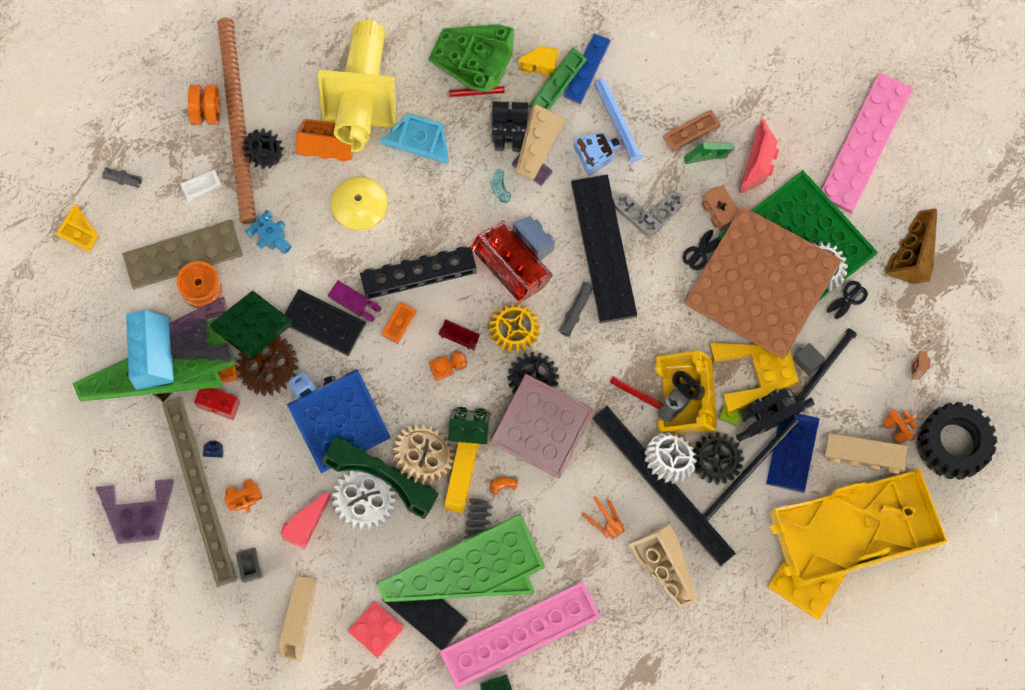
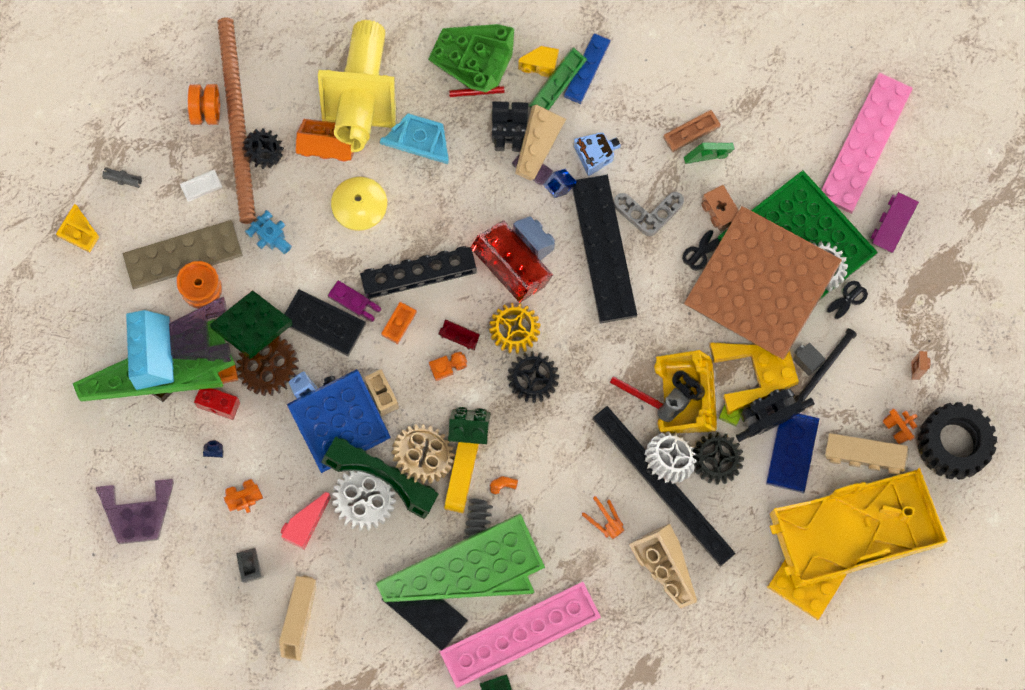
dark tan plate [162,397,237,587] -> none
coral plate [348,601,404,658] -> none
plate [490,374,595,479] -> none
clear light blue arm [491,169,512,203] -> none
dark grey pin [559,282,594,337] -> none
light blue axle [595,79,643,163] -> none
black piece [703,417,799,521] -> none
coral wedge [739,119,779,193] -> none
pearl gold wedge [886,208,938,284] -> none
none -> tan brick [364,369,399,416]
none -> clear blue brick [543,169,577,198]
none -> magenta wedge [870,192,919,254]

